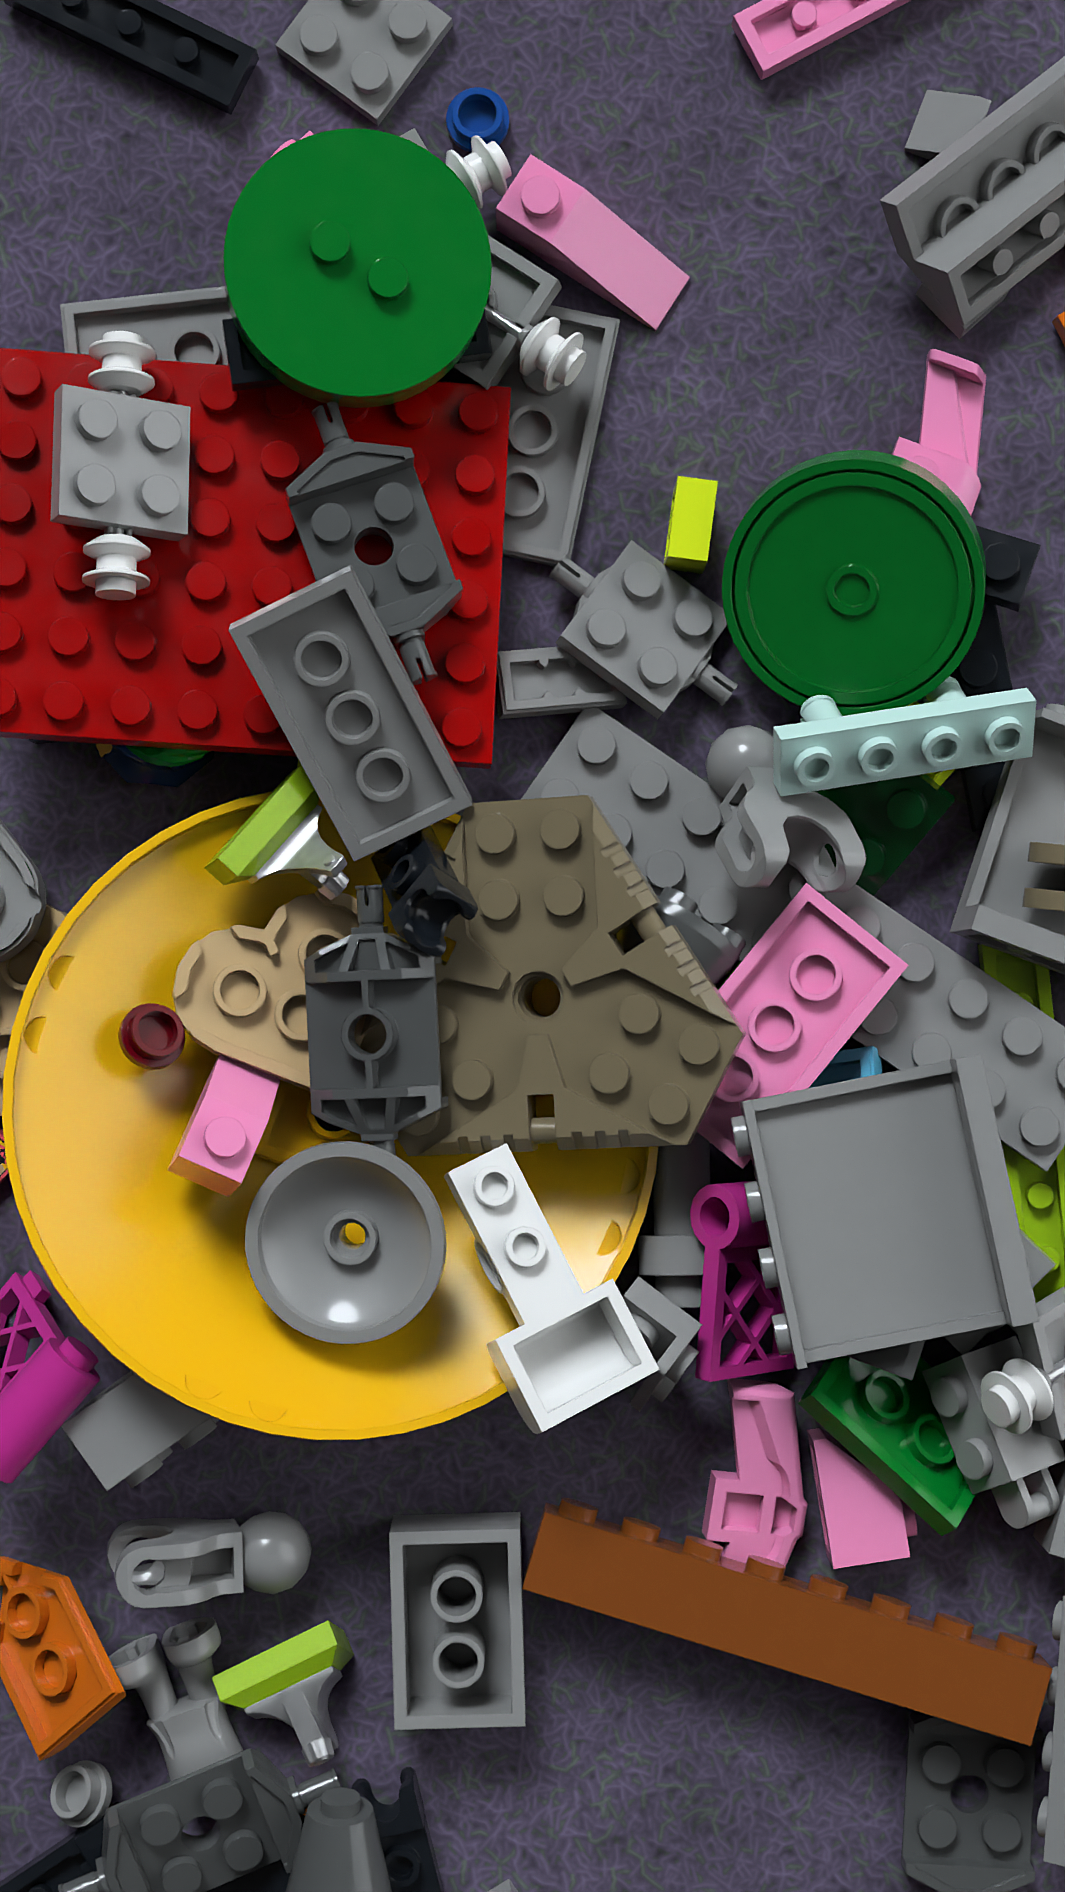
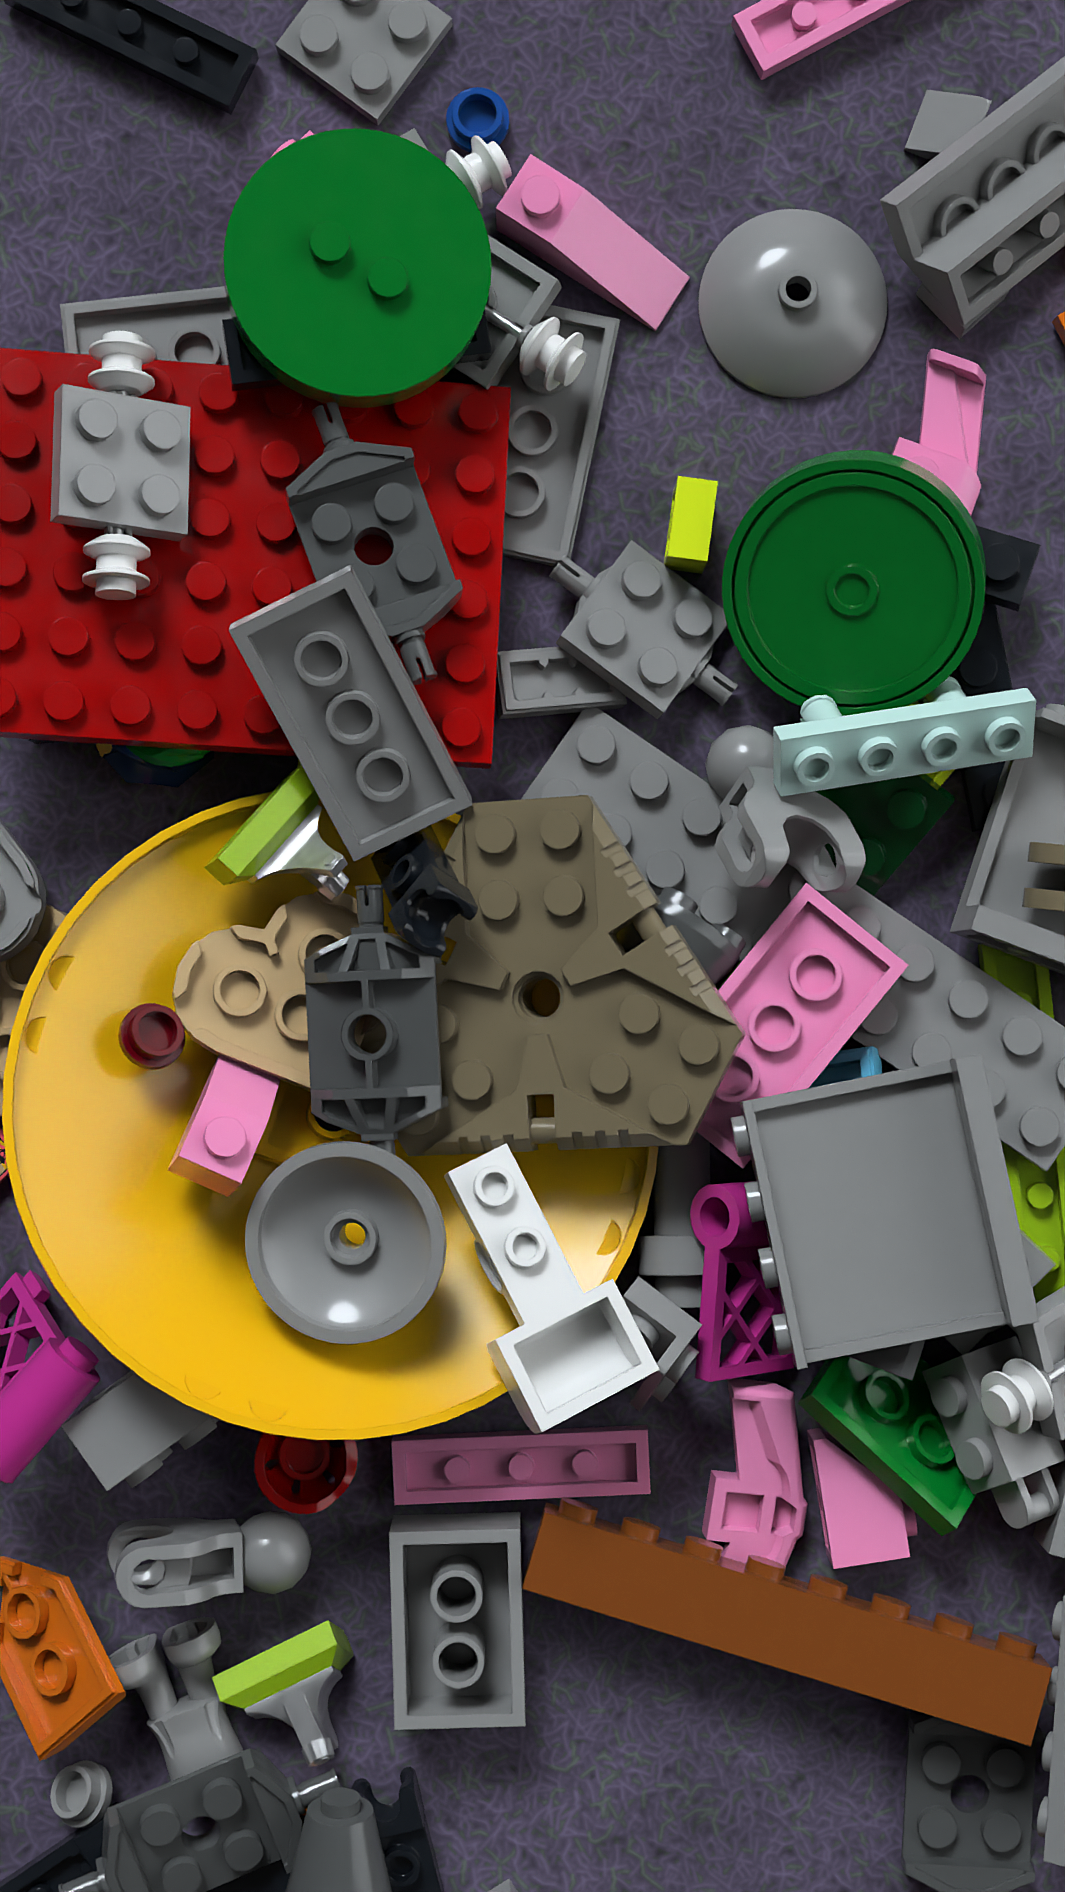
none -> red helmet [254,1433,358,1514]
none -> bright pink plate [391,1425,651,1505]
none -> light grey dish [698,209,888,399]

